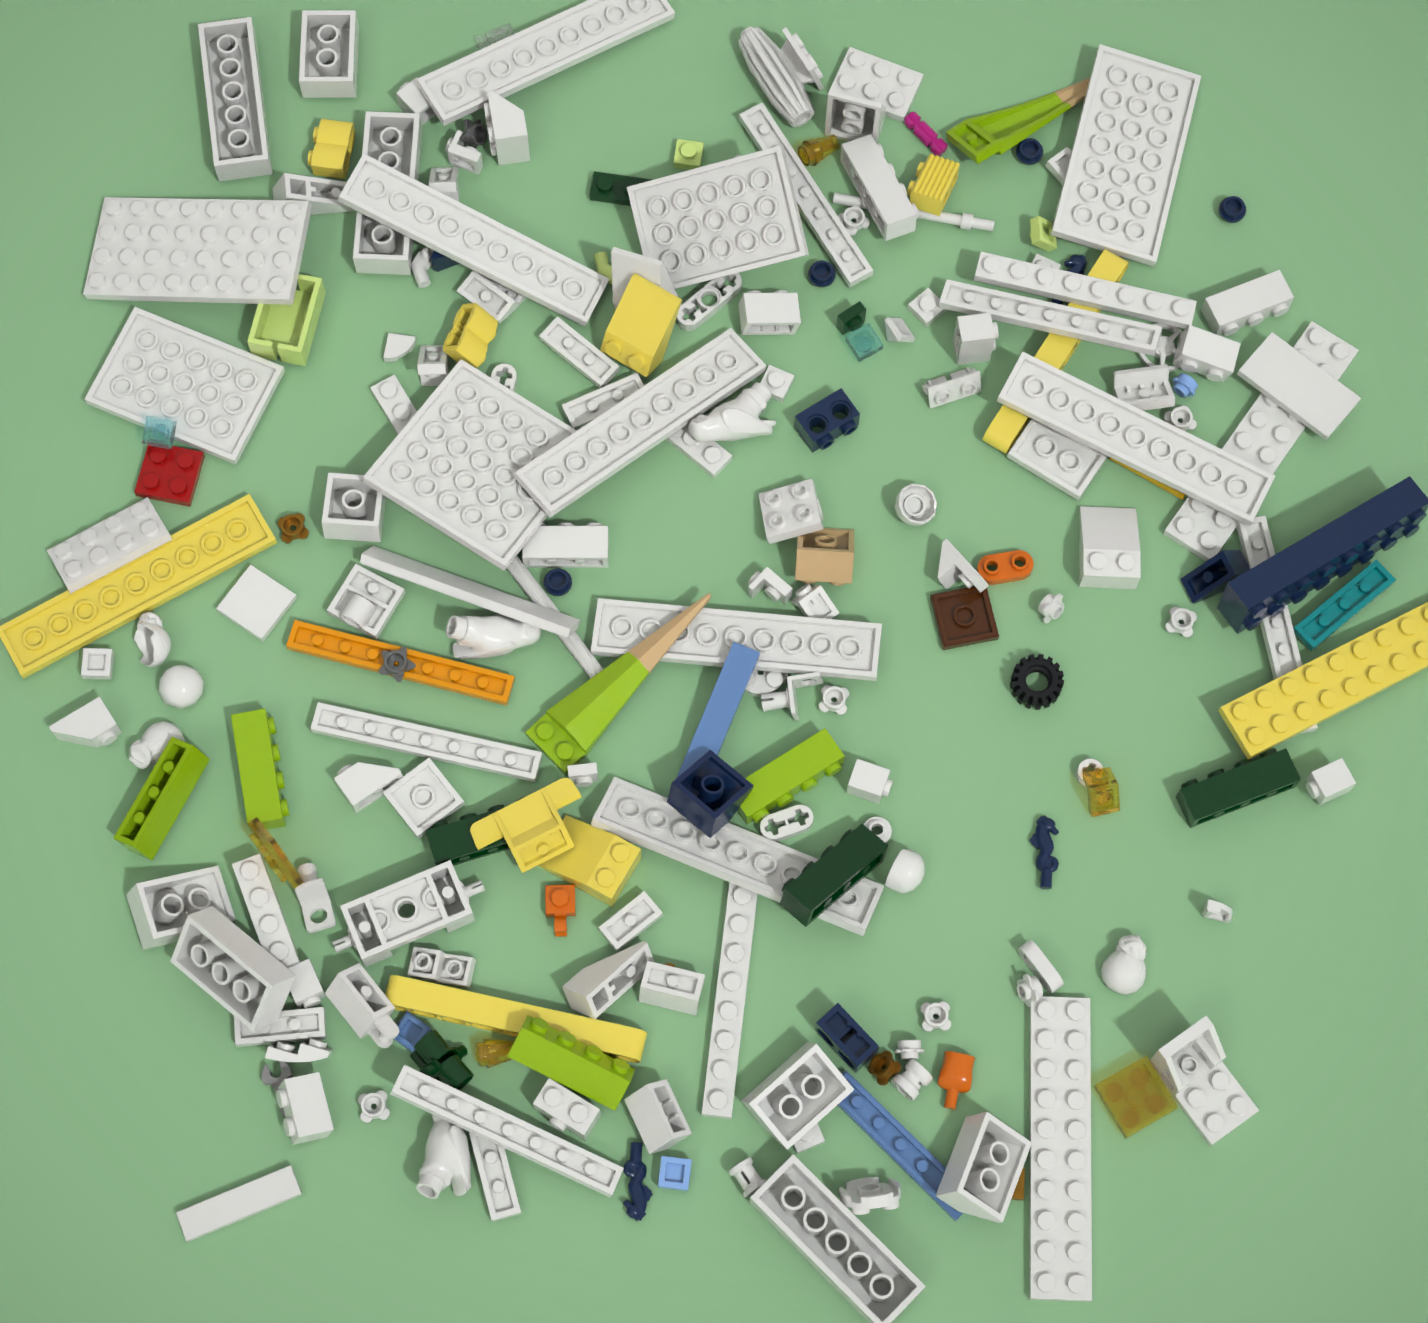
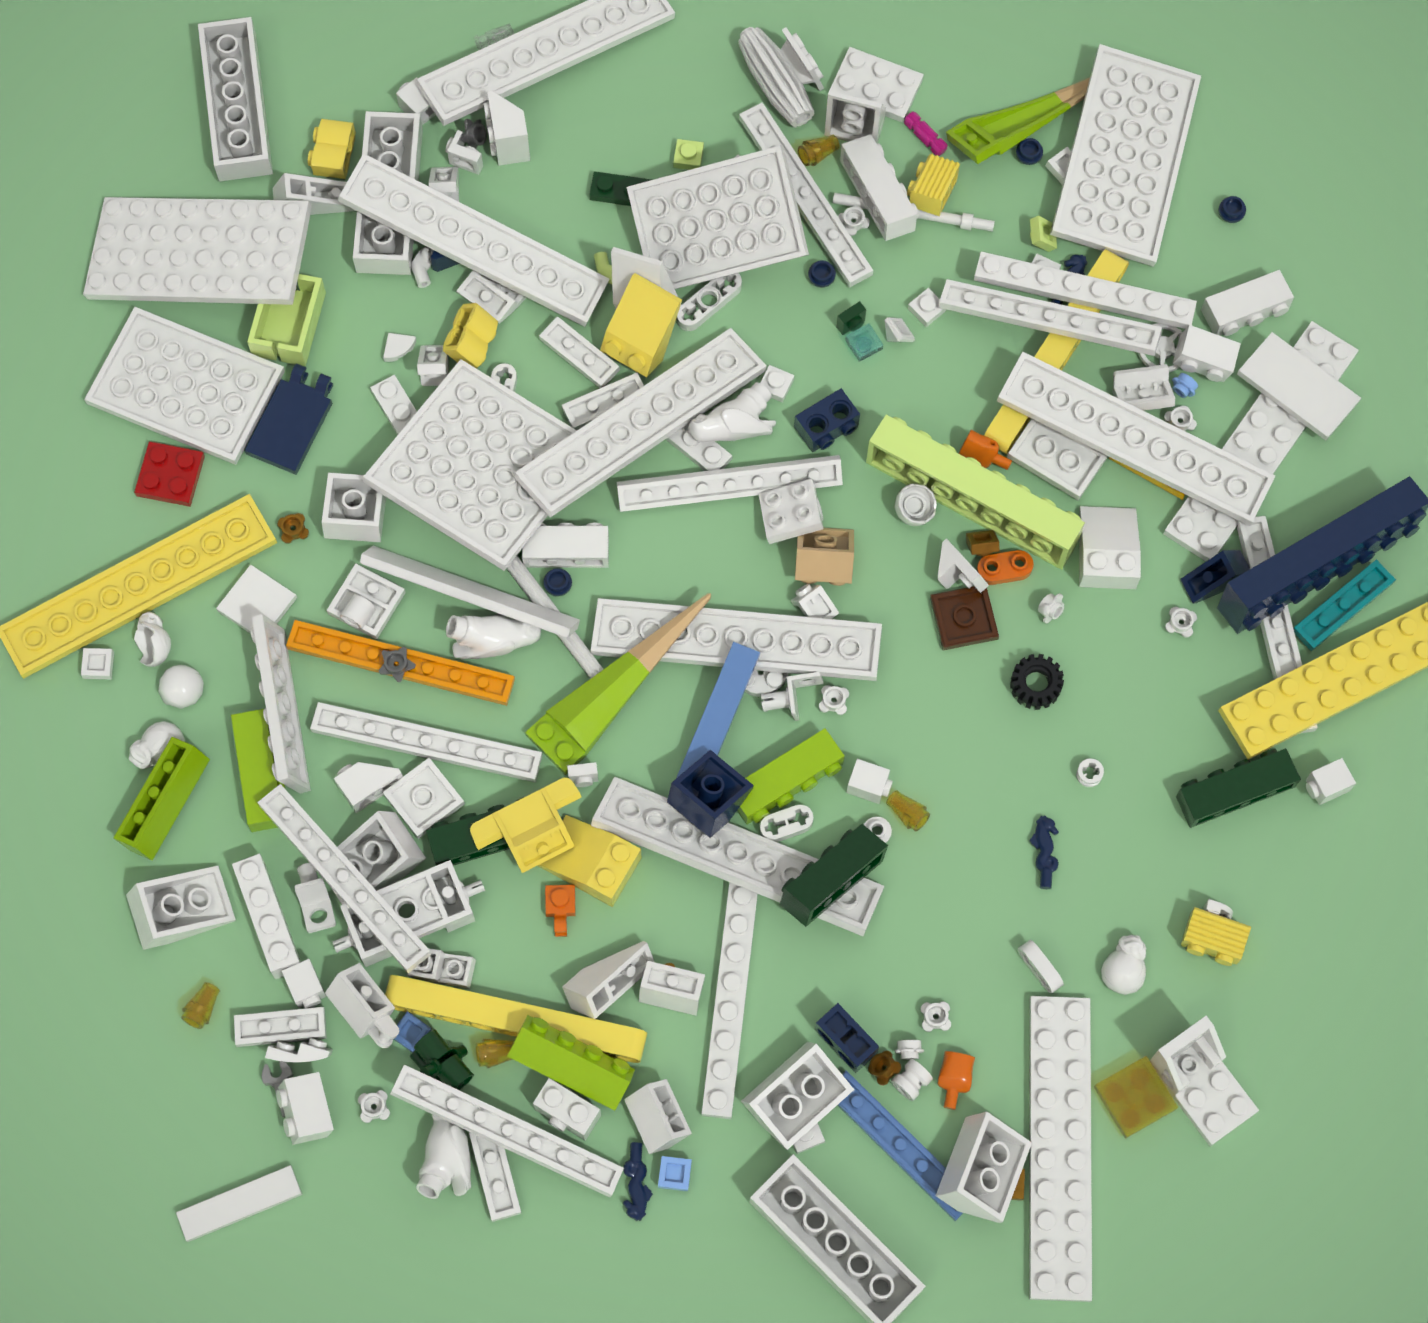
white plate [47,497,172,594] -> none
white slope [49,696,122,748] -> none
clear light blue plate [142,416,177,449] -> none
white brick [170,906,296,1032] -> none
clear yellow plate [247,817,303,889] -> none
white brick [299,10,359,98] -> none
white plate [598,891,663,952] -> none
white bush [729,1157,766,1198] -> none
white brick [738,290,801,335] -> none
white bracket [748,567,793,605] -> none
white plate [839,1177,901,1215] -> none
white hair [885,849,925,894] -> none
white hinge [922,367,982,409] -> none
white brick [953,313,999,365] -> none
white plate [1017,974,1043,1007] -> none
clear yellow bracket [1083,767,1120,817] -> none
none -> clear yellow cone [181,982,220,1029]
none -> dark blue tile [244,363,333,475]
none -> white plate [250,614,311,794]
none -> white plate [257,784,431,973]
none -> white slope [330,811,426,905]
none -> white plate [617,455,843,512]
none -> yellowish green brick [866,414,1085,570]
none -> clear yellow cone [886,790,930,831]
none -> orange piece [958,430,1012,470]
none -> pearl gold plate [966,530,1000,556]
none -> light yellow brick [1181,907,1251,966]

